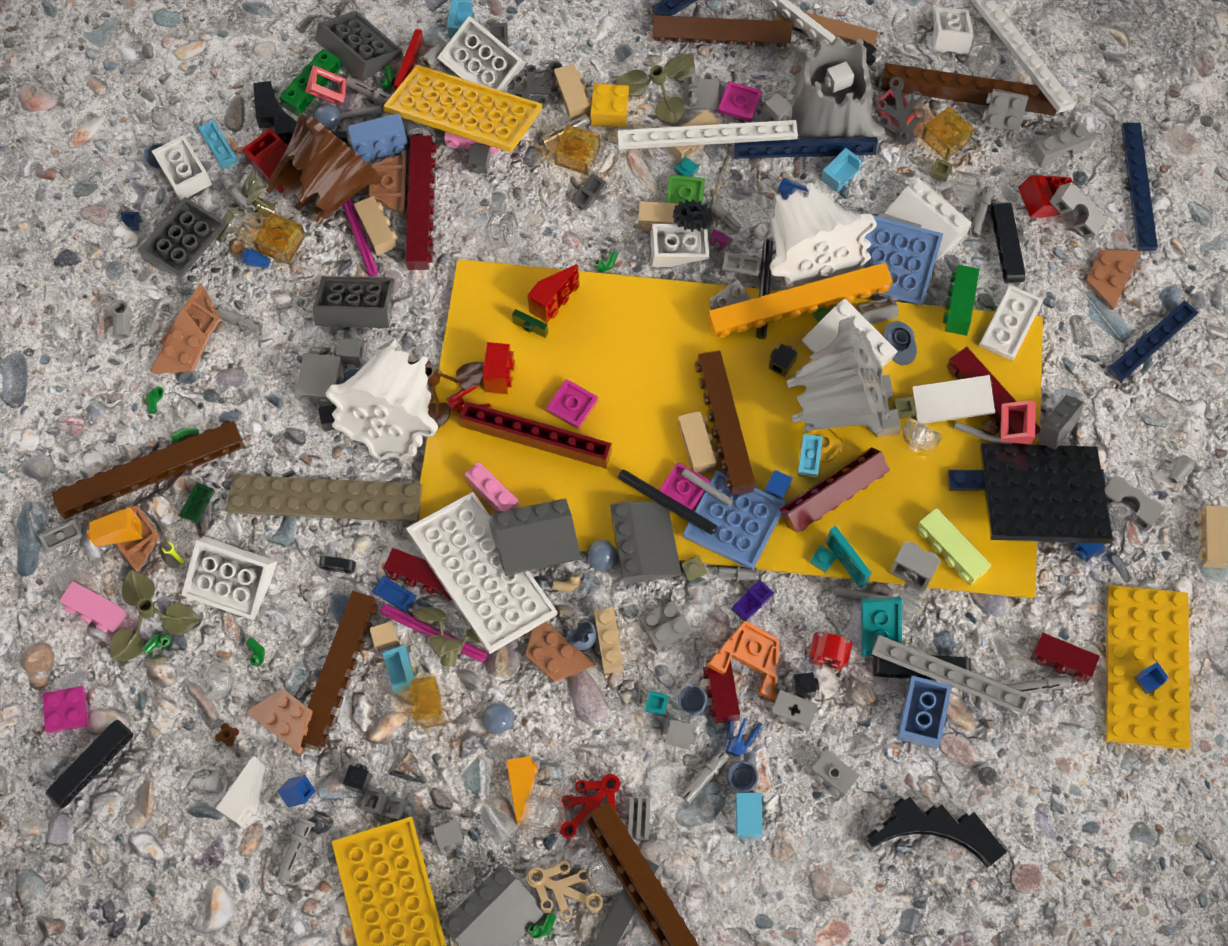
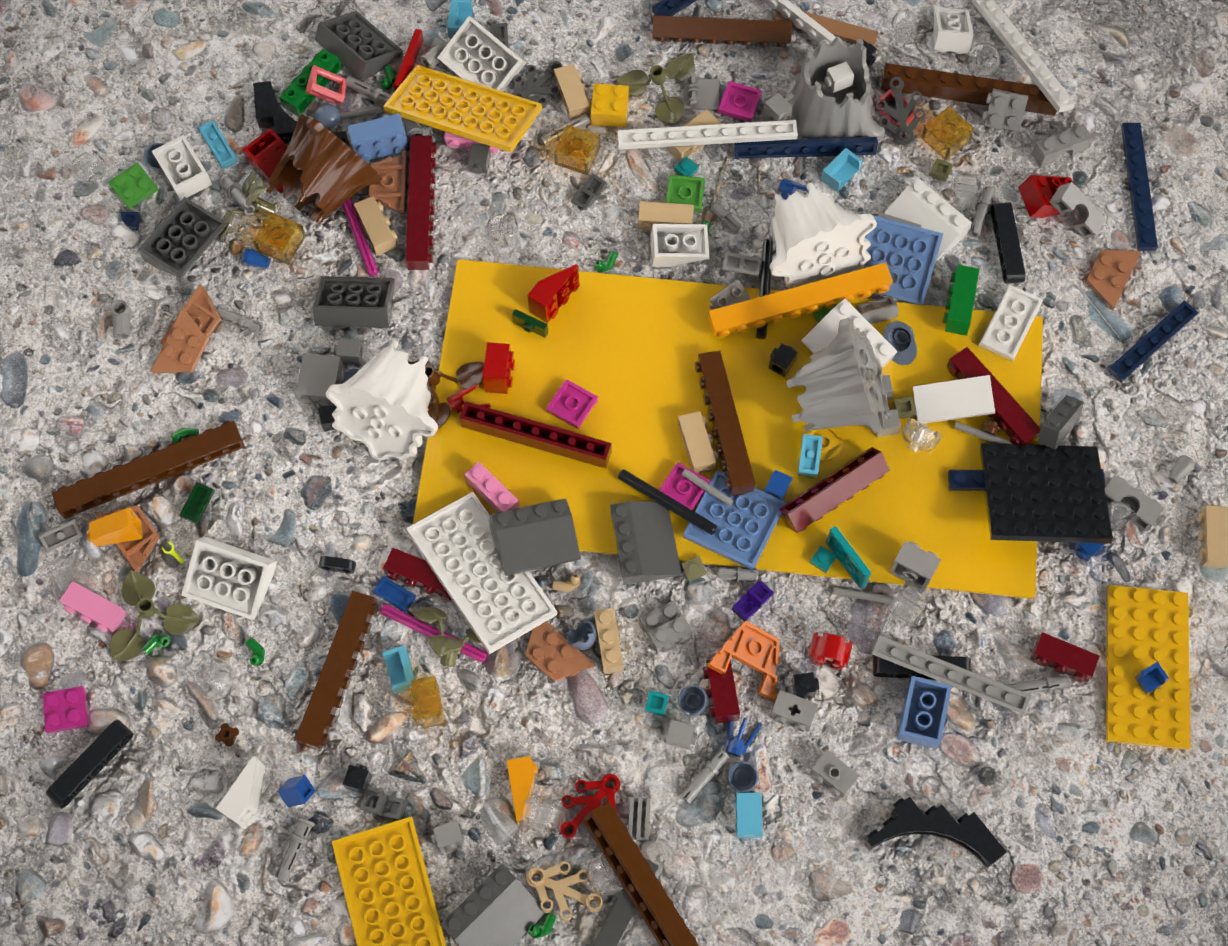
green arm [146,386,164,414] -> none
dark tan plate [227,475,423,522] -> none
nougat wing [246,689,313,754] -> none
tan panel [370,621,400,651] -> none
sand blue hair [482,703,515,734] -> none
sand blue hair [587,540,618,572] -> none
black gear [673,199,713,232] -> none
magenta tile [710,229,733,251] -> none
teal tile [861,597,902,657] -> none
yellowish green brick [916,508,991,585] -> none
coral tile [1000,401,1036,444] -> none
none -> bright green plate [108,162,159,209]

